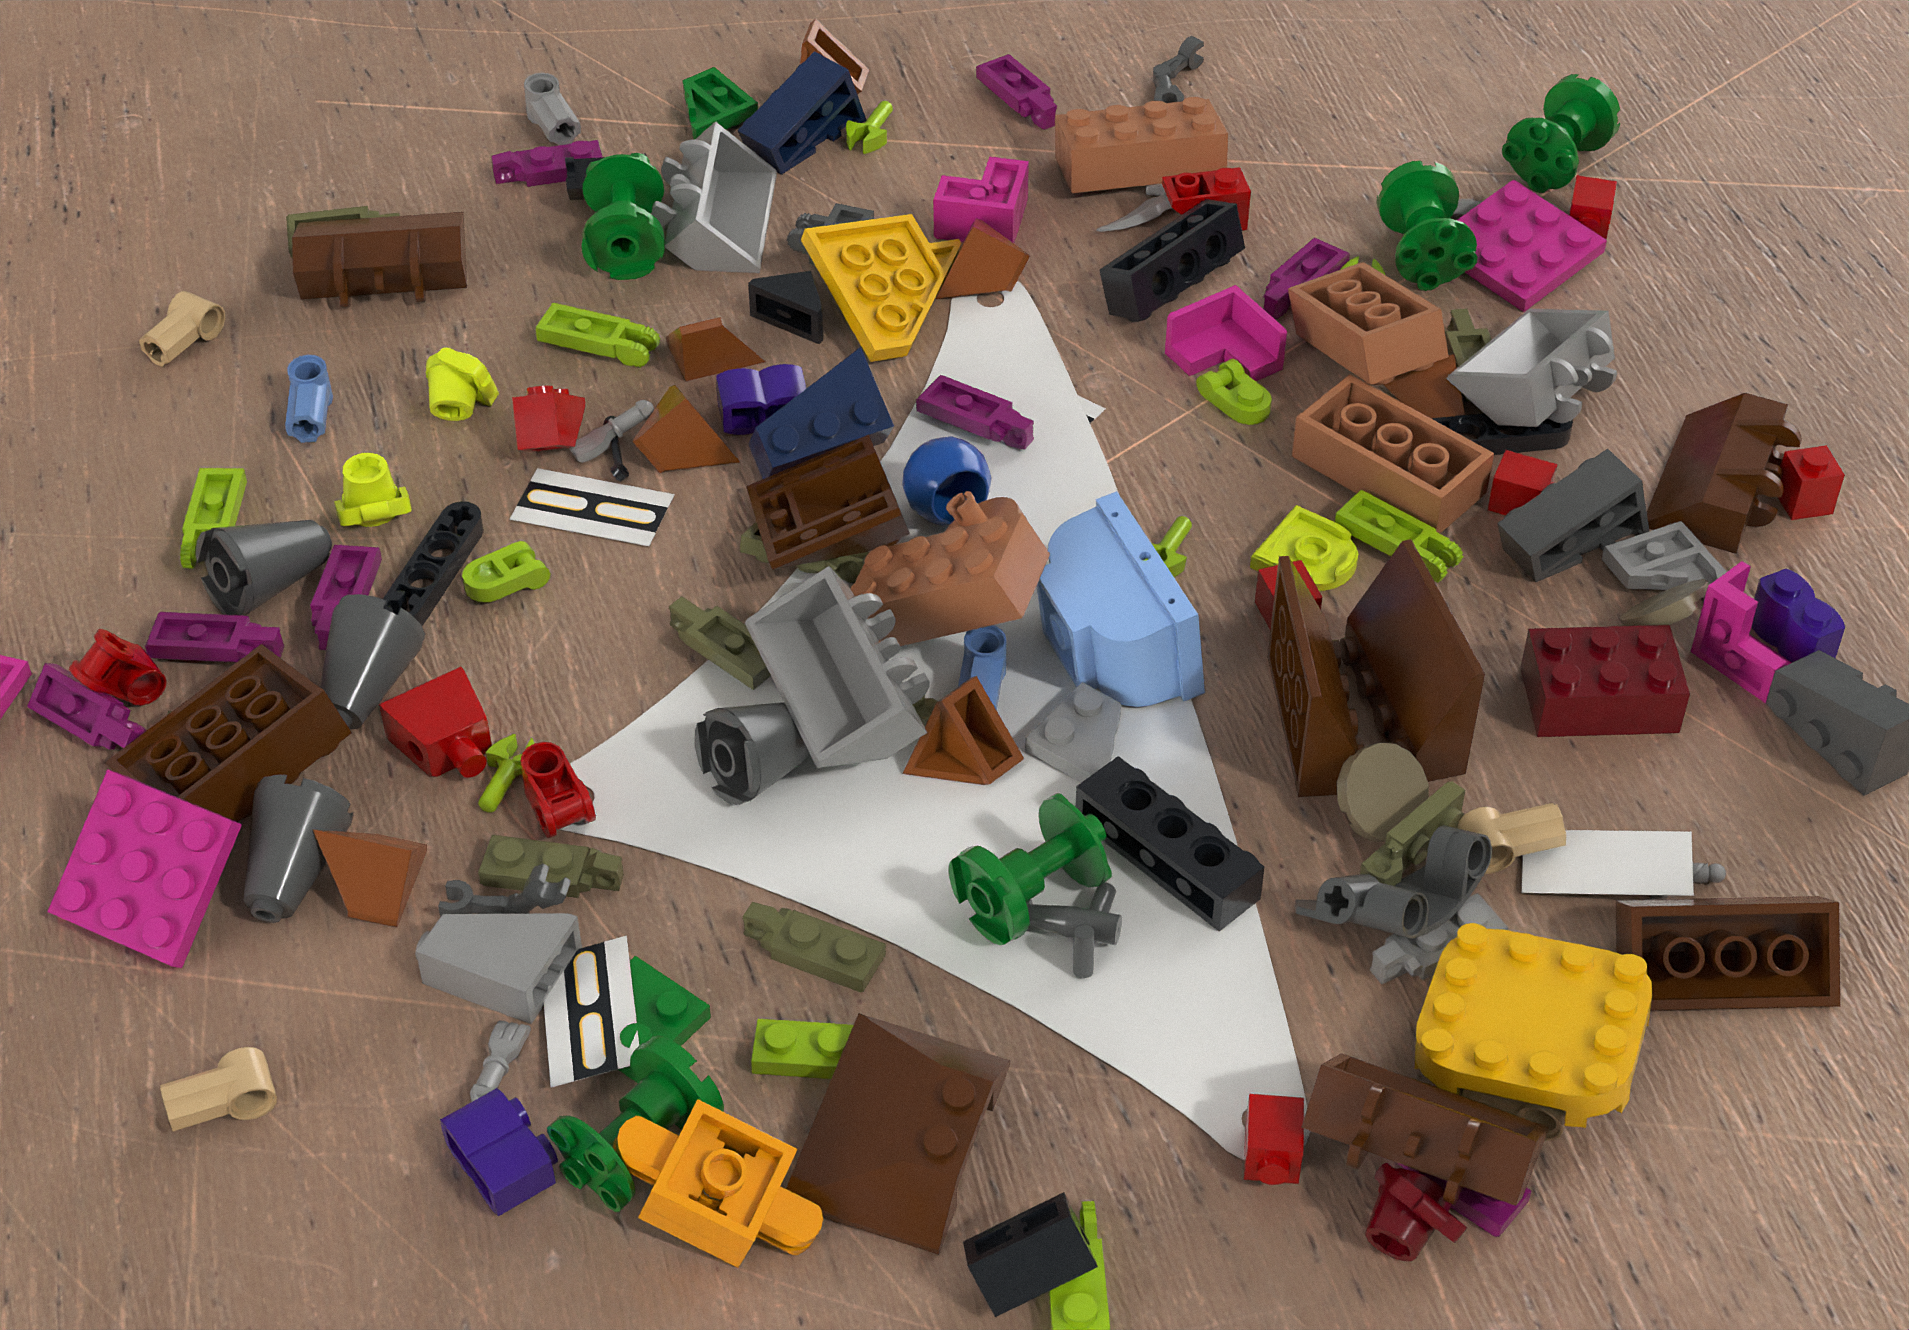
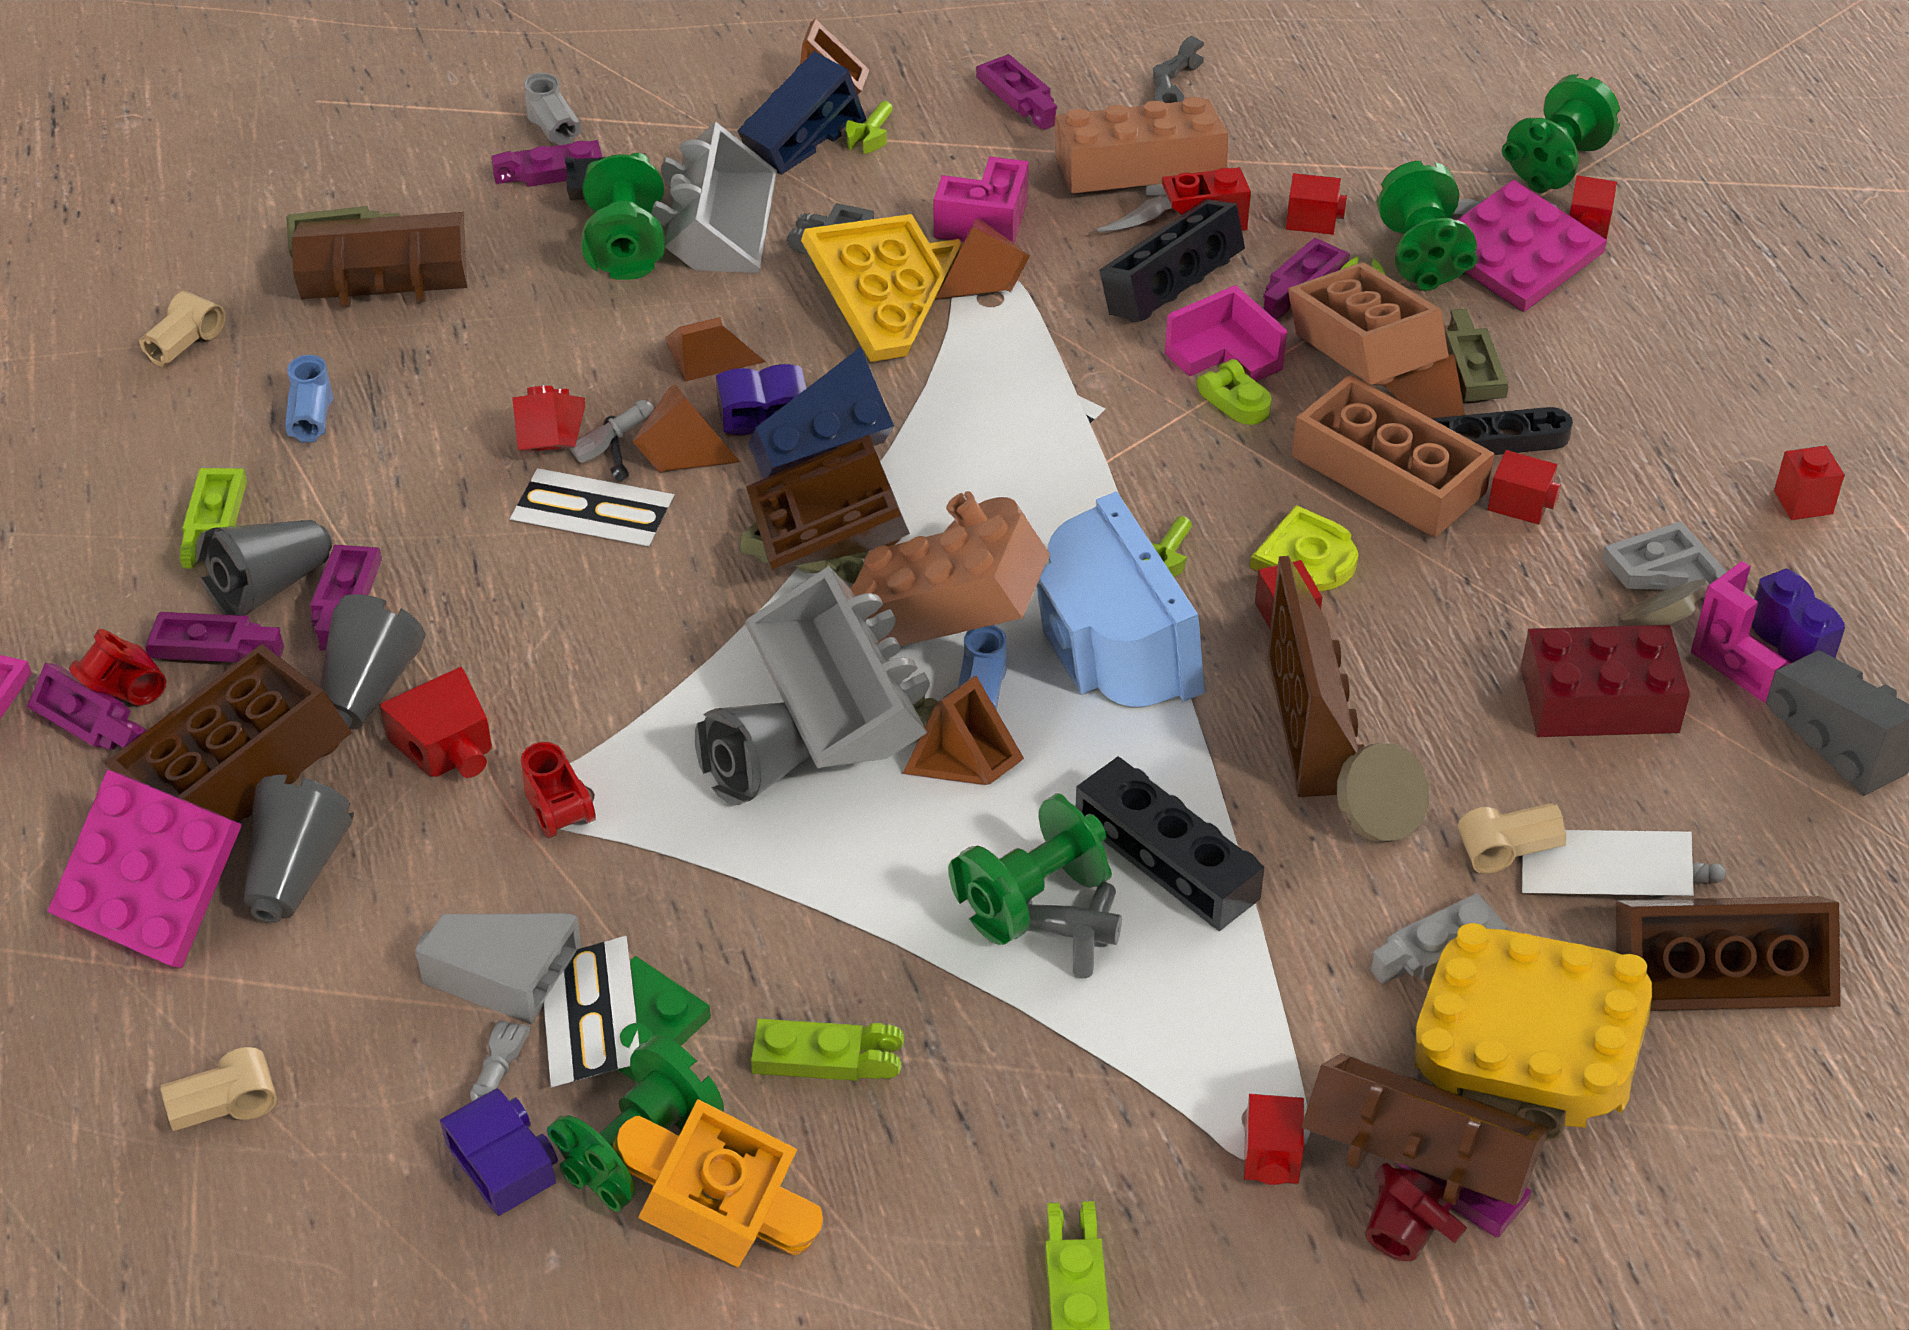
dark orange slope [312,829,427,927] -> none
neon yellow piece [334,453,412,527] -> none
black beam [383,501,484,626] -> none
neon yellow piece [426,347,499,421] -> none
dark grey piece [438,864,571,917] -> none
lime plate [462,541,551,602] -> none
lime bar [478,734,535,813] -> none
olive hinge [478,835,624,898] -> none
lime hinge [535,303,661,368] -> none
olive hinge [669,596,771,690] -> none
green wing [682,67,758,139] -> none
olive hinge [742,902,886,993] -> none
black slope [748,271,824,344] -> none
reddish brown slope [786,1013,1010,1255] -> none
blue helmet [902,436,992,526] -> none
magenta hinge [916,375,1034,450] -> none
black hinge [963,1192,1098,1317] -> none
light grey wing [1025,682,1121,783] -> none
dark grey panel [1295,825,1492,938] -> none
lime hinge [1335,490,1464,583] -> none
reddish brown slope [1339,539,1485,782] -> none
olive hinge [1360,781,1466,886] -> none
light grey piece [1446,309,1617,427] -> none
dark grey wedge [1497,449,1649,582] -> none
reddish brown piece [1647,393,1802,554] -> none
none -> red brick [1286,173,1347,235]

